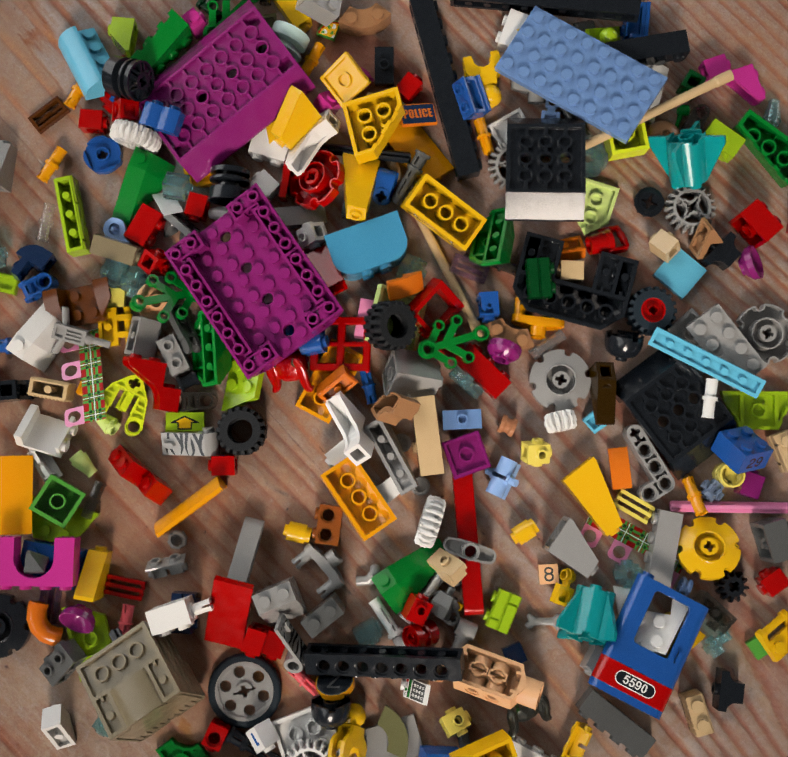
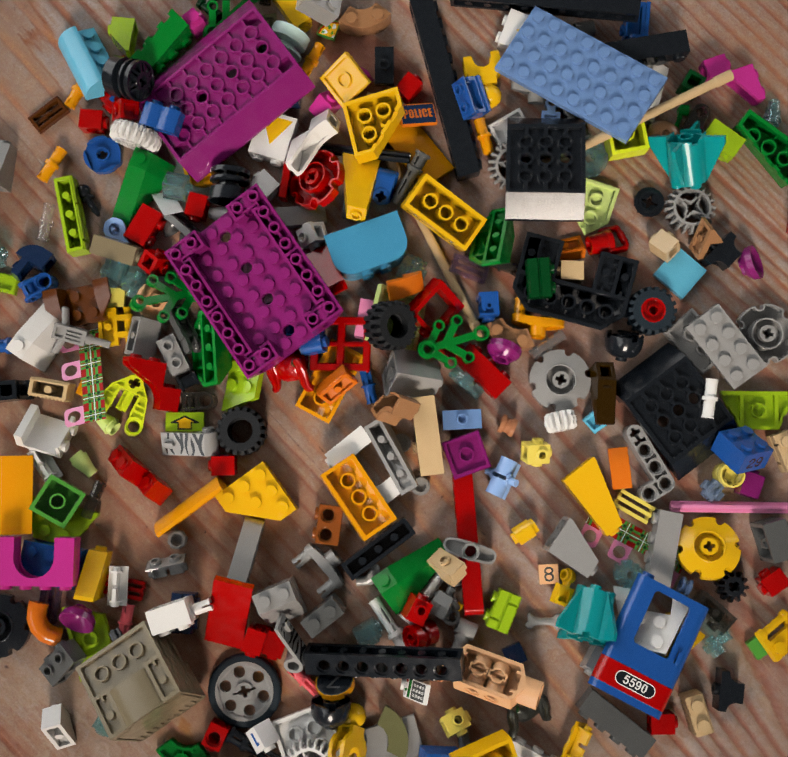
dark grey slope [24,550,49,574] -> none
yellow slope [271,85,322,150] -> none
yellow brick [283,521,312,544] -> none
white arch [325,391,375,466] -> none
white gear [414,495,446,548] -> none
lime tile [585,26,620,43] -> none
medium azure plate [648,326,767,399] -> none
light orange pin [681,476,708,517] -> none
red brick [728,198,784,248] -> none
none -> black bar [77,184,100,217]
none -> white hinge [107,566,129,607]
none -> yellow brick [215,461,298,521]
none -> black brick [341,517,416,581]
none -> red brick [646,709,678,735]

